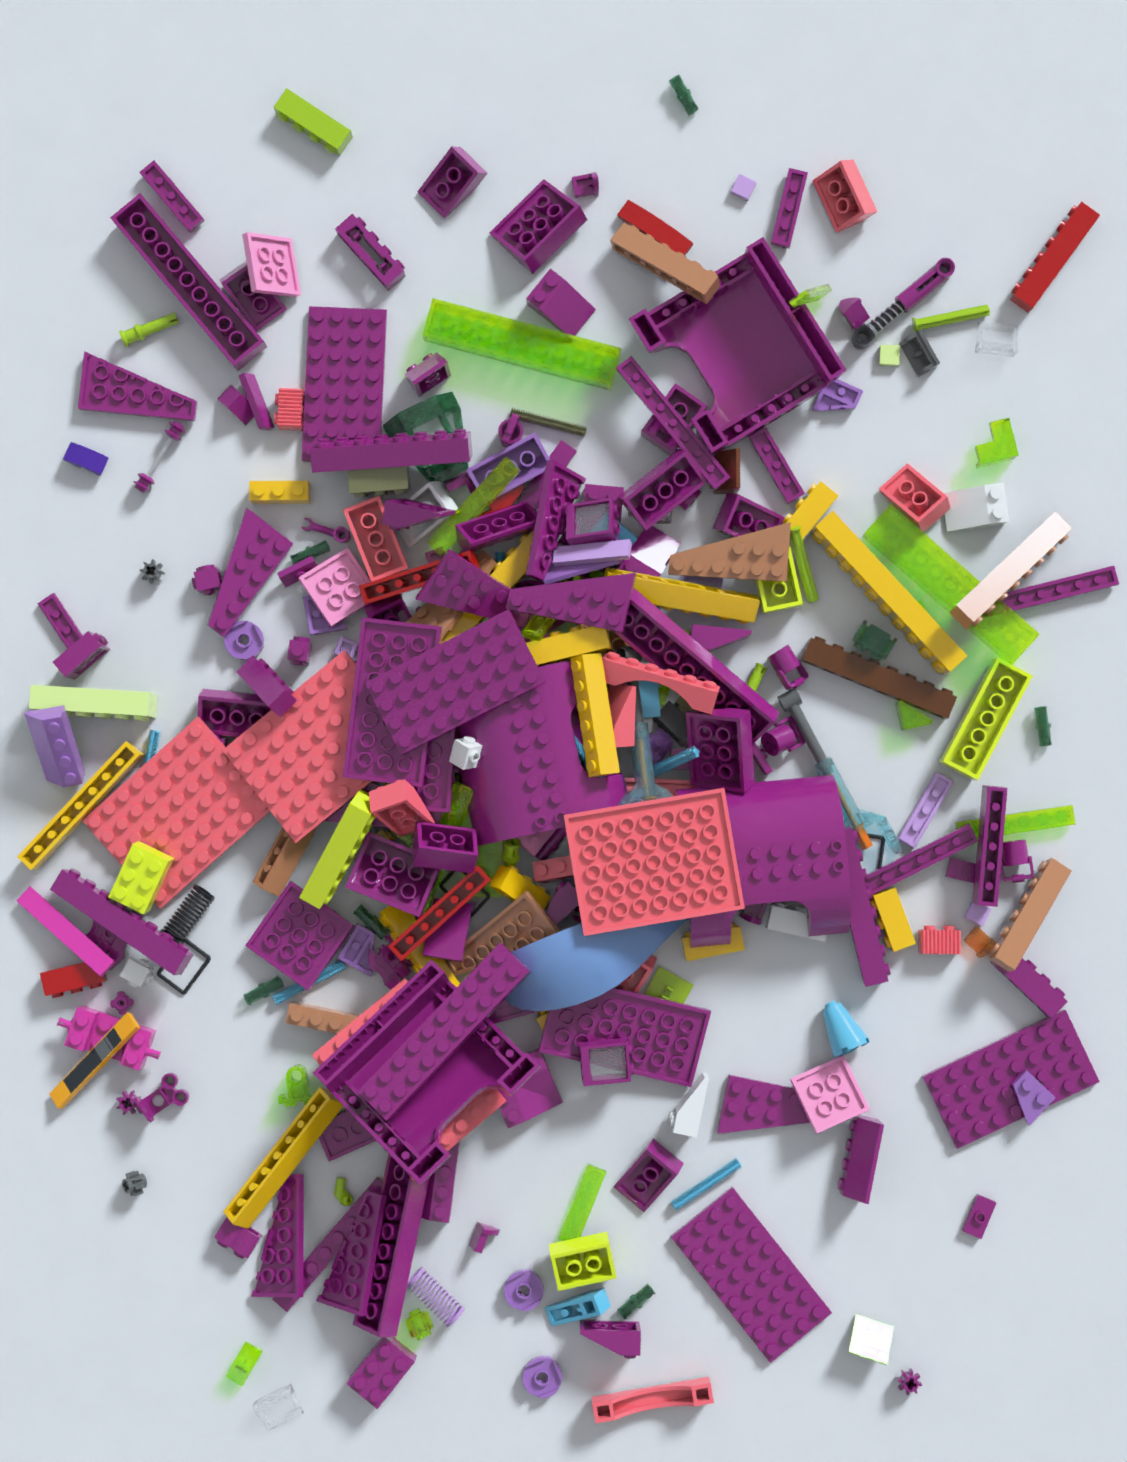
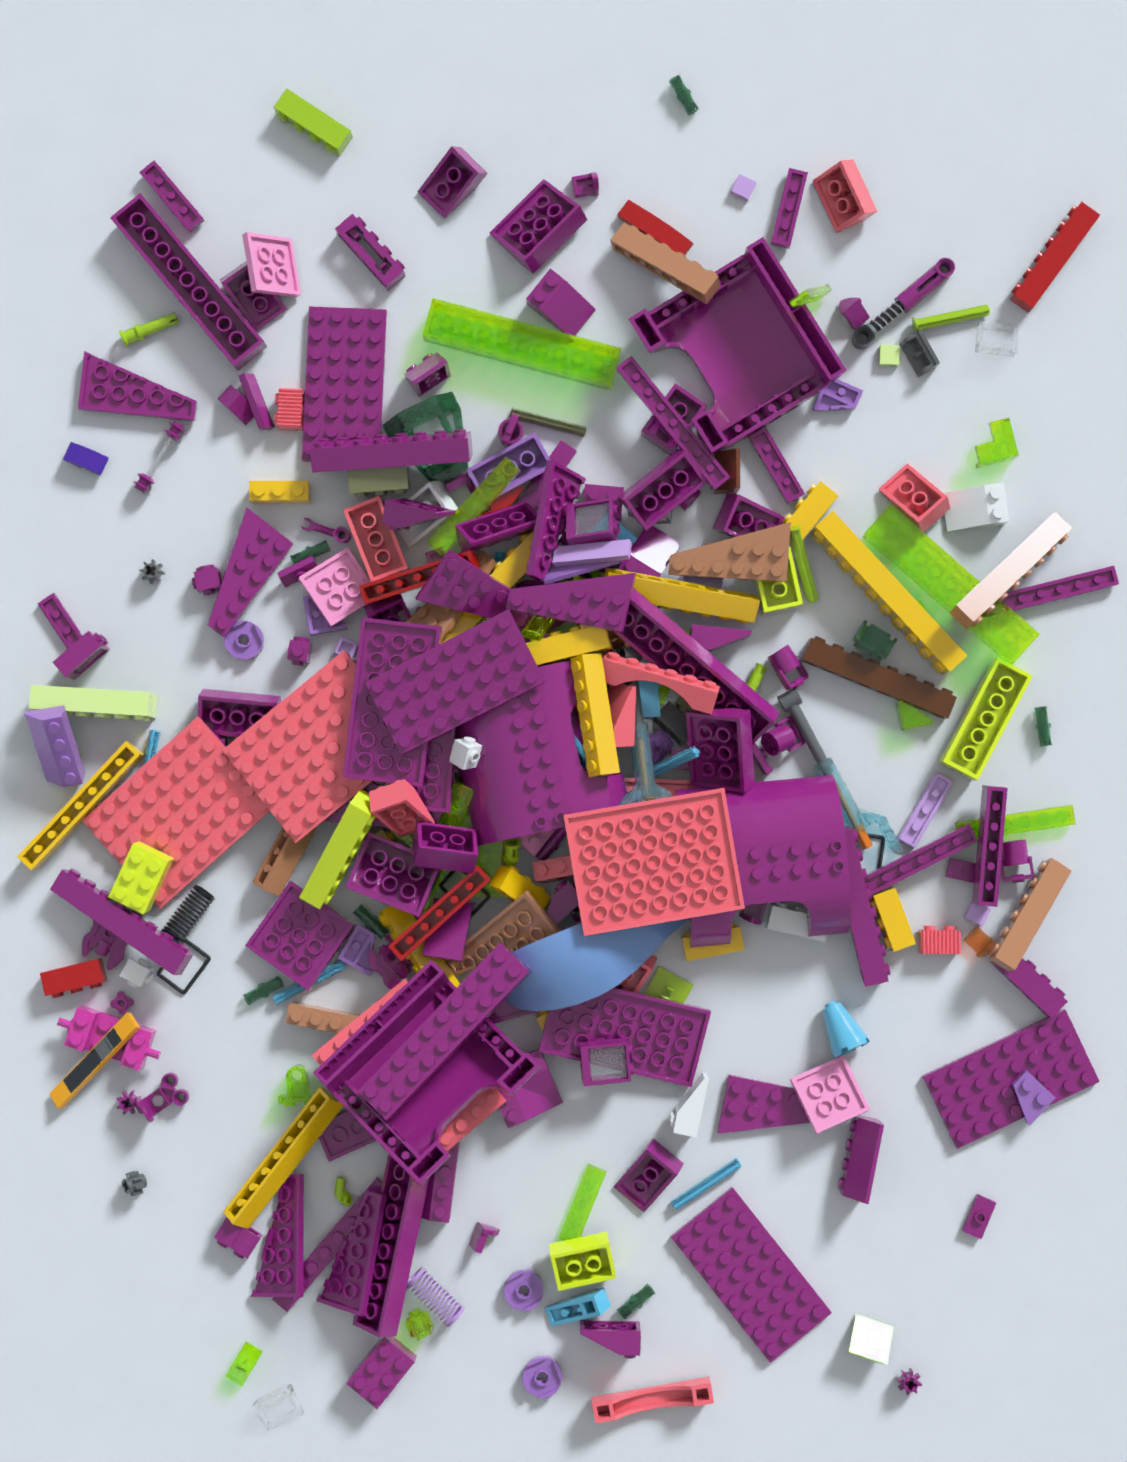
dark pink tile [17,886,115,977] -> none
magenta brick [237,655,297,717] -> none

